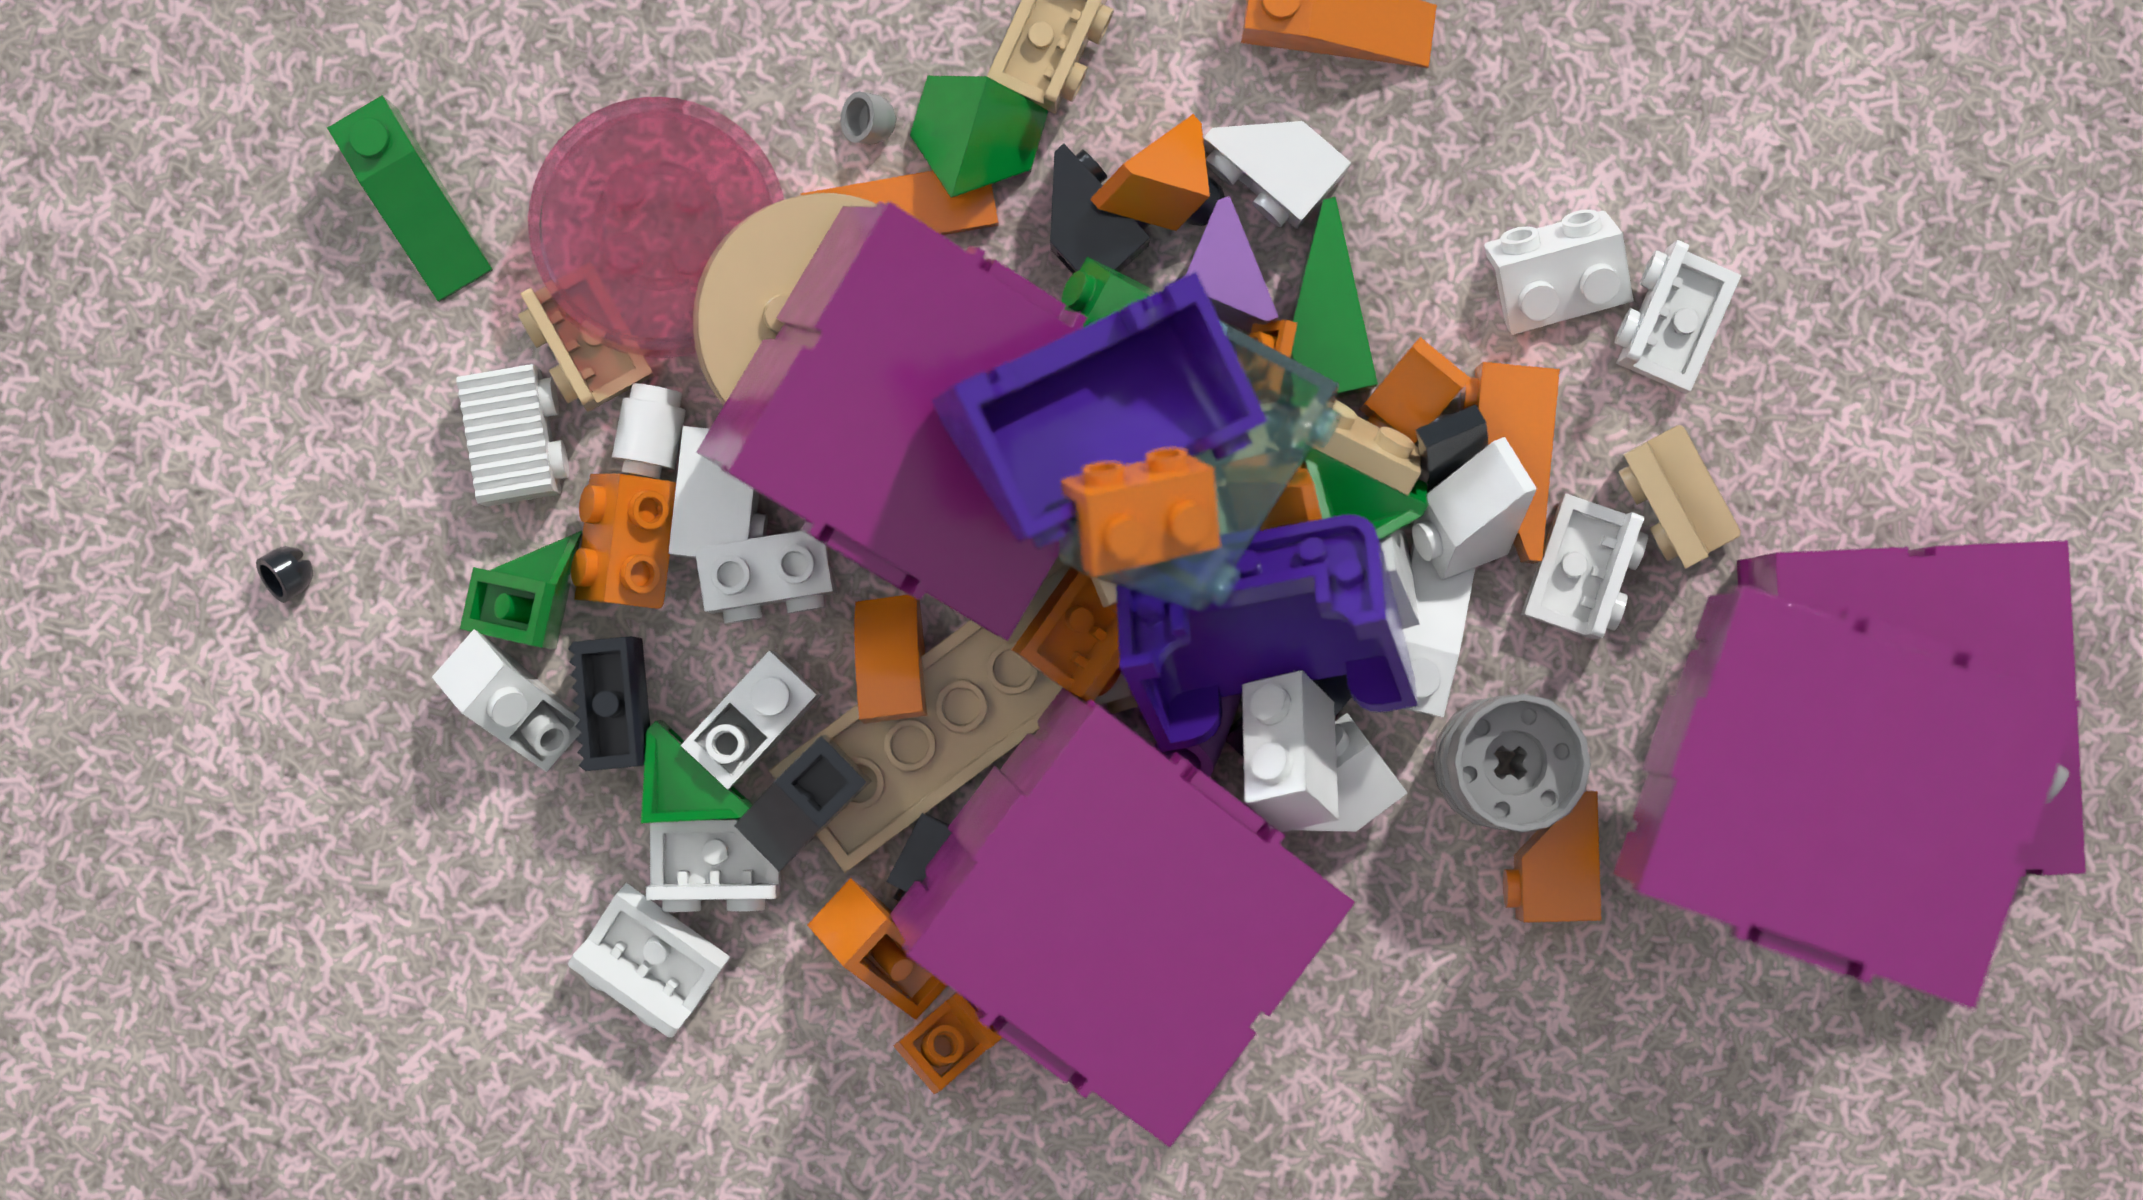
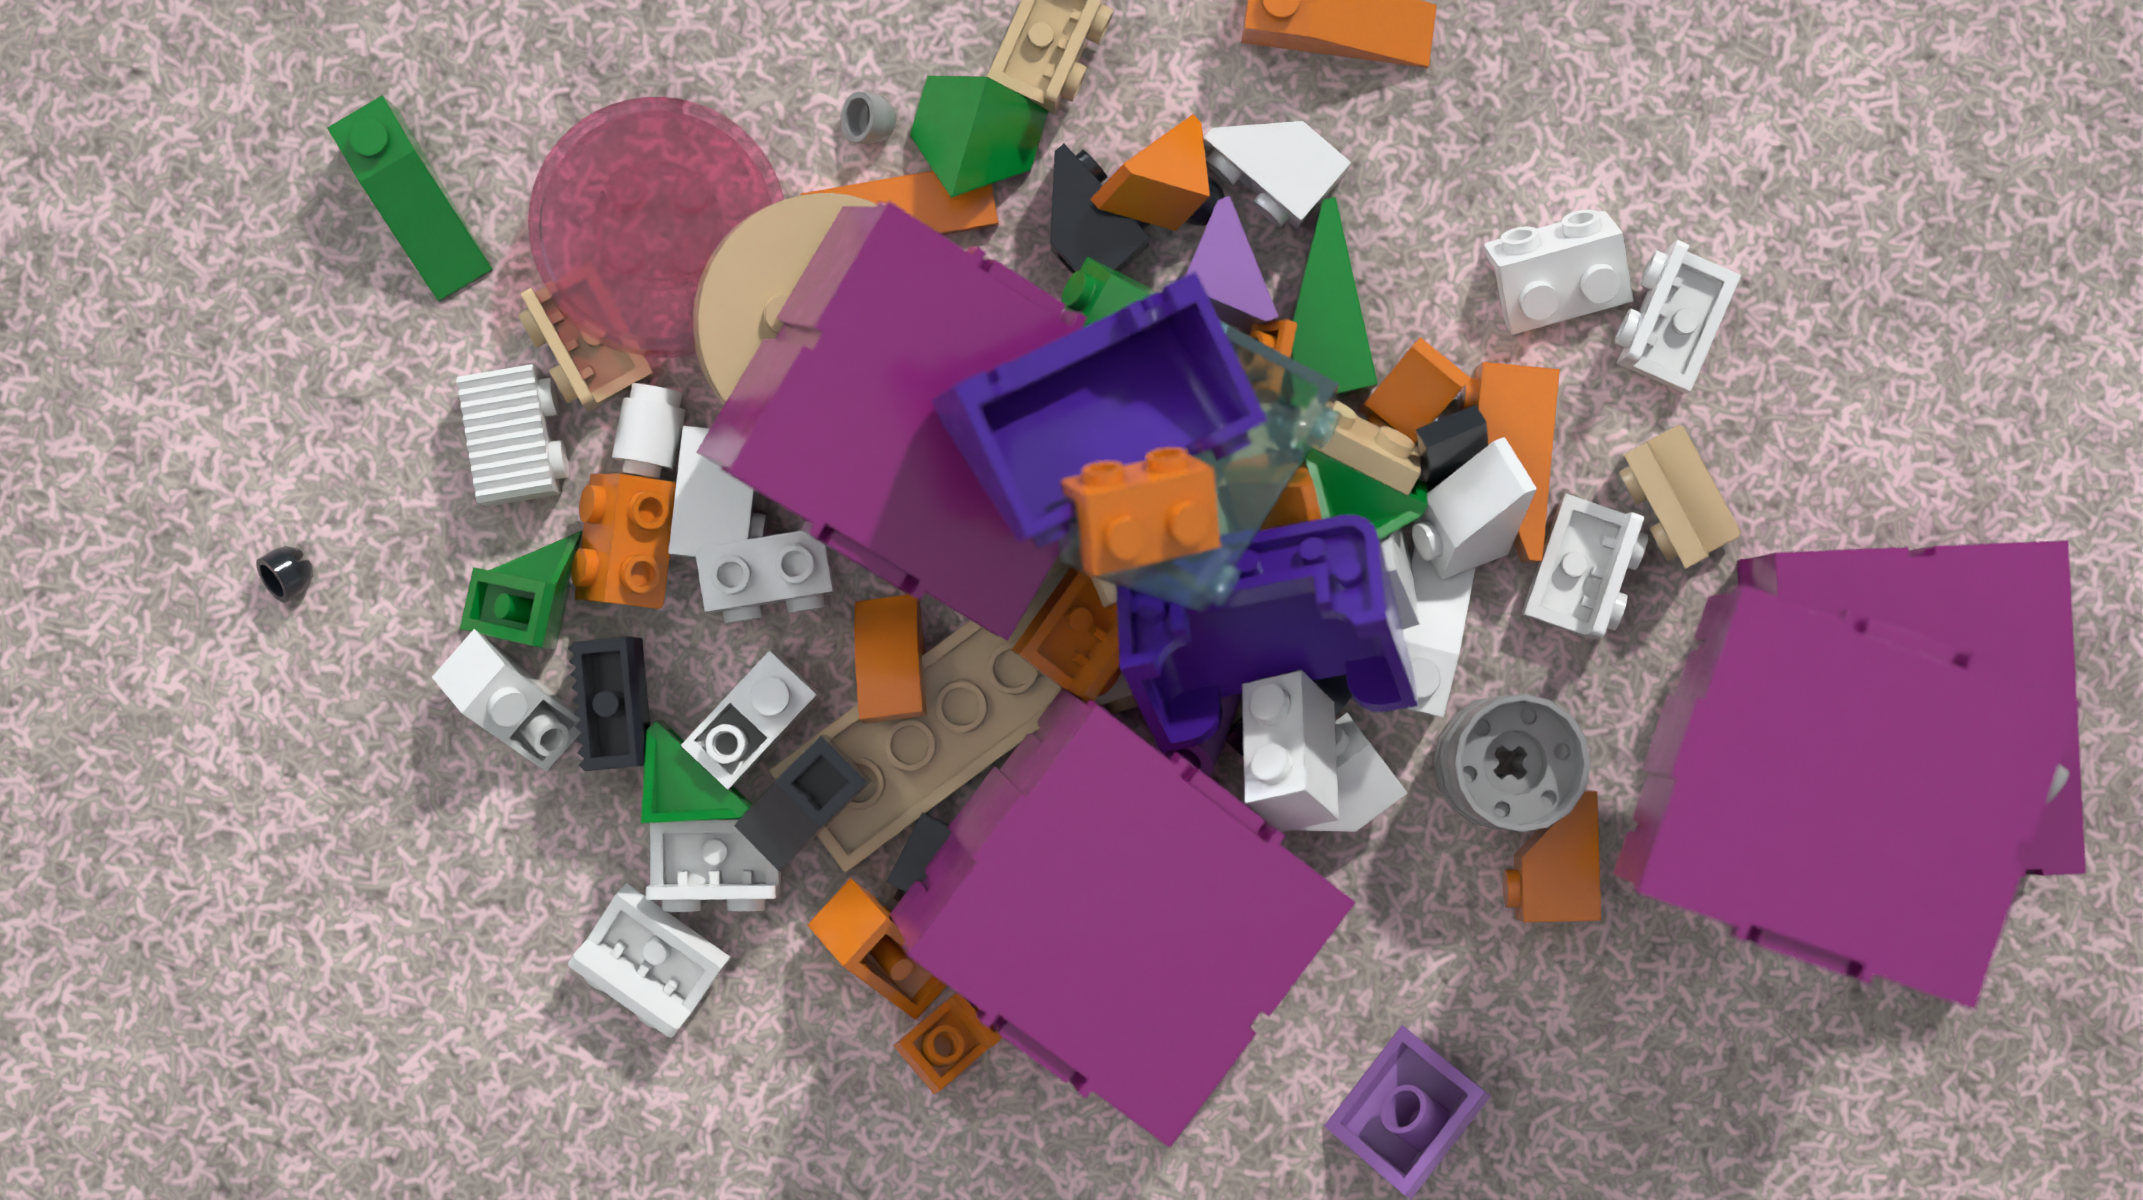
none -> medium lavender slope [1324,1025,1491,1200]

